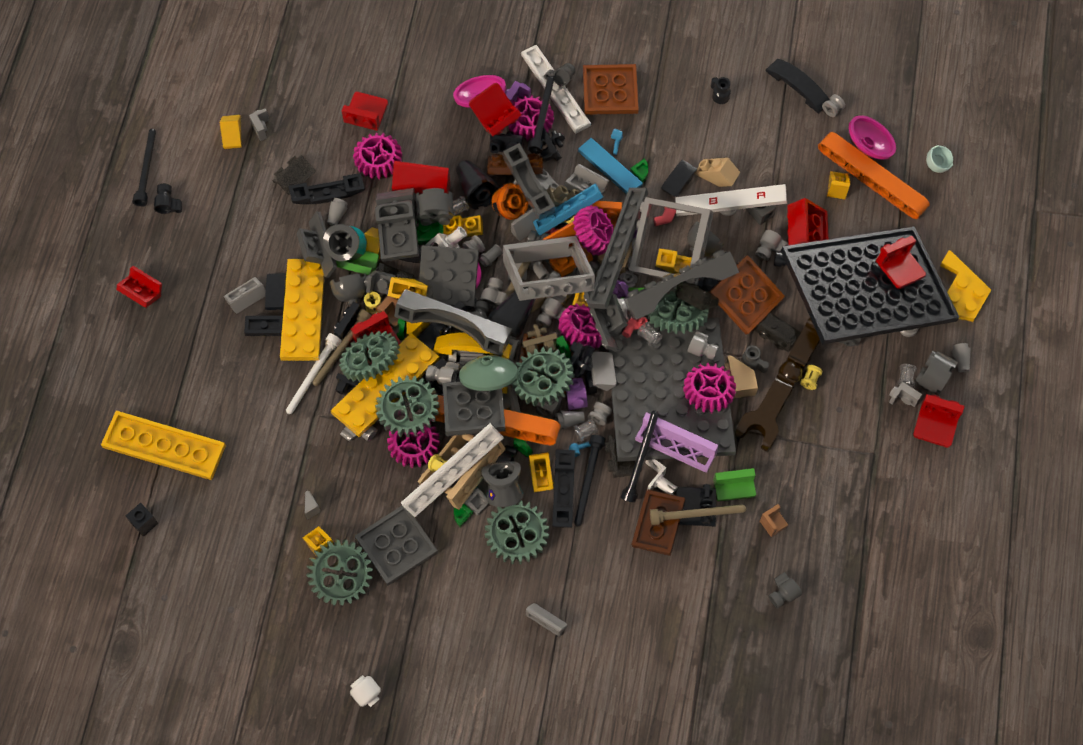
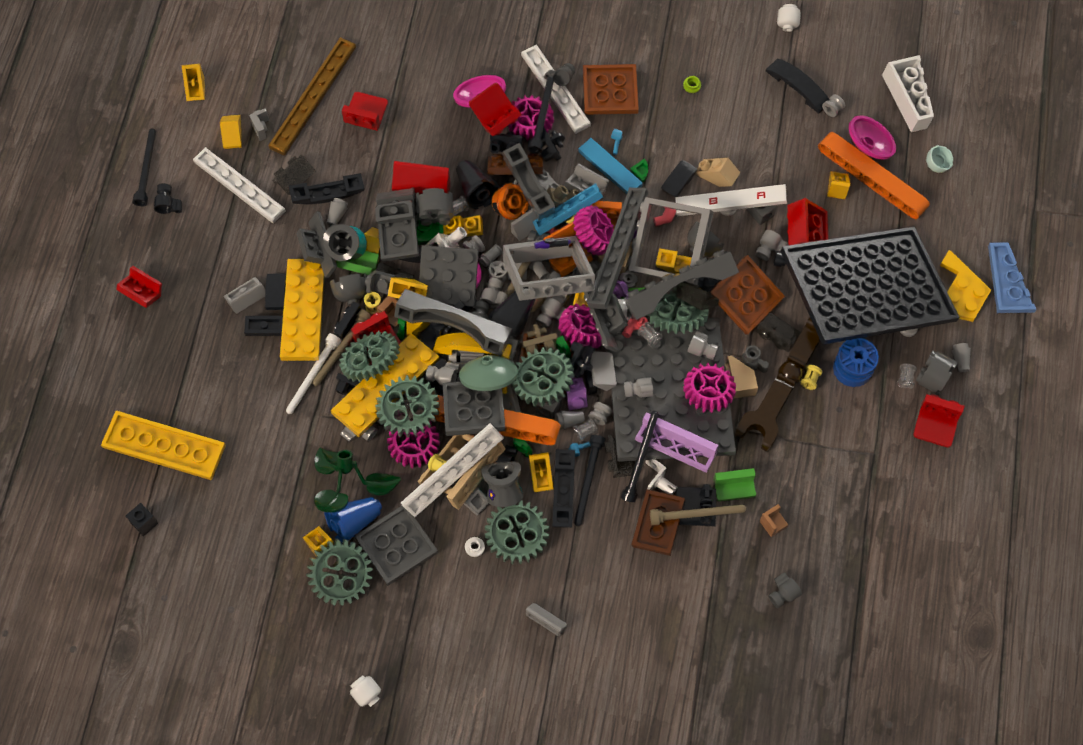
light grey slope [305,491,320,519] -> none
dark pink gear [353,132,402,180] -> none
green tile [454,504,473,528] -> none
medium lavender bracket [505,81,531,103] -> none
black piece [710,77,731,104] -> none
red bracket [876,236,926,288] -> none
light grey bracket [889,382,922,407] -> none
none -> yellow slope [182,64,205,101]
none -> white tile [193,147,286,224]
none -> pearl gold tile [268,37,356,156]
none -> dark green plant [314,447,401,513]
none -> blue cone [324,497,382,544]
none -> white plate [465,537,485,557]
none -> light grey wheel [489,261,508,283]
none -> black piece [534,238,571,249]
none -> light grey piece [624,377,653,398]
none -> lime plate [683,76,701,93]
none -> white head [777,4,801,32]
none -> blue wheel [833,338,879,387]
none -> white wedge [882,55,934,132]
none -> medium blue wing [988,242,1036,313]

